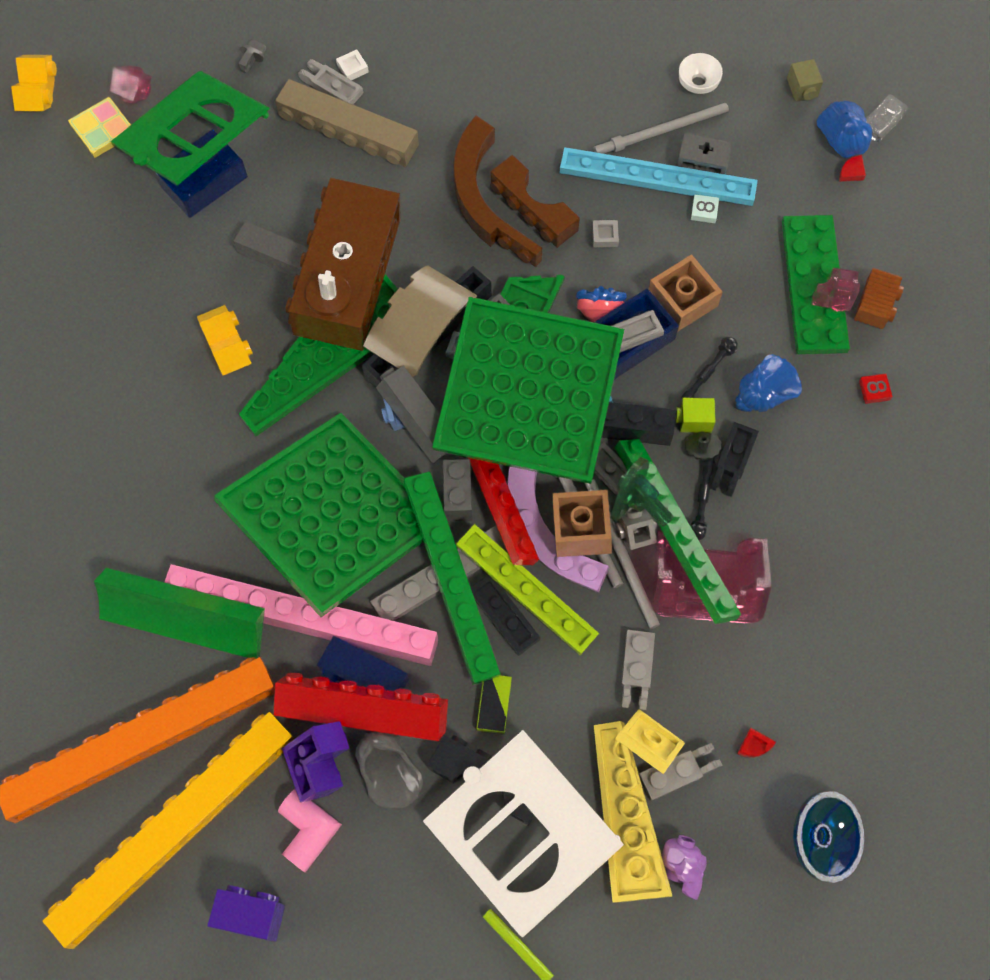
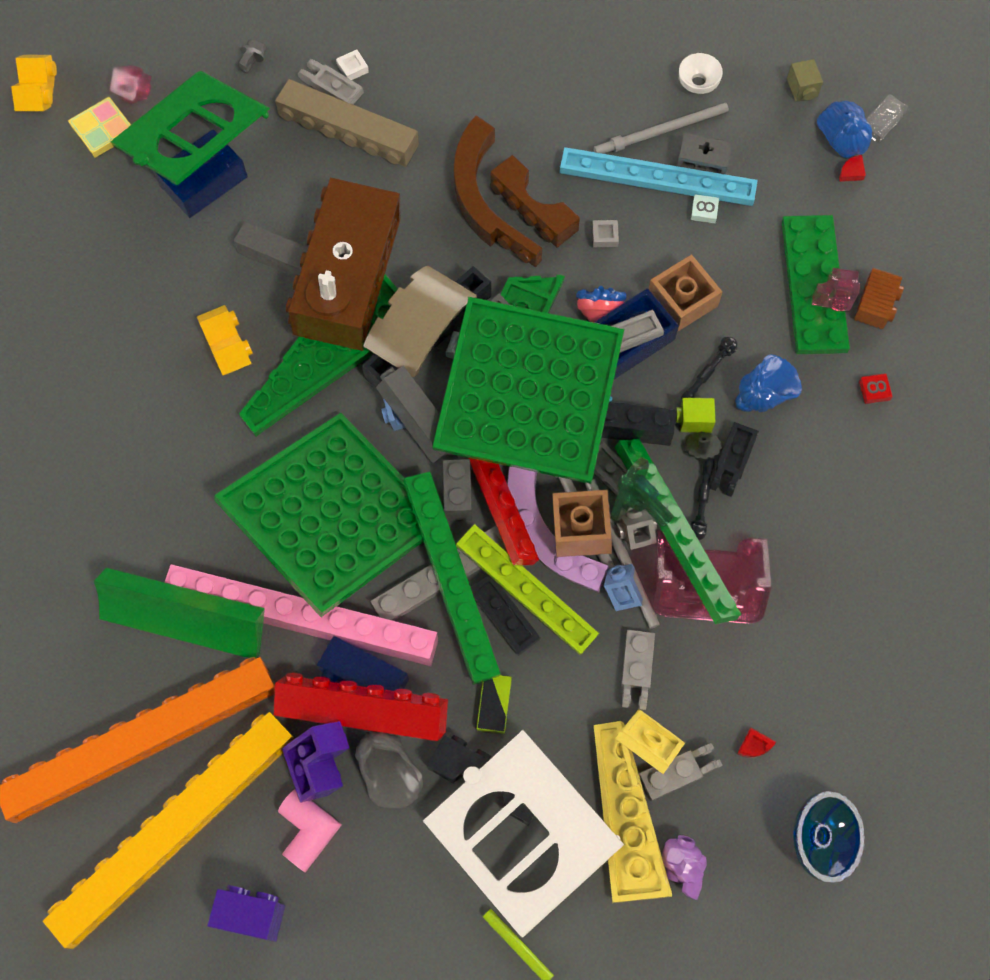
none -> medium blue bracket [604,564,643,611]

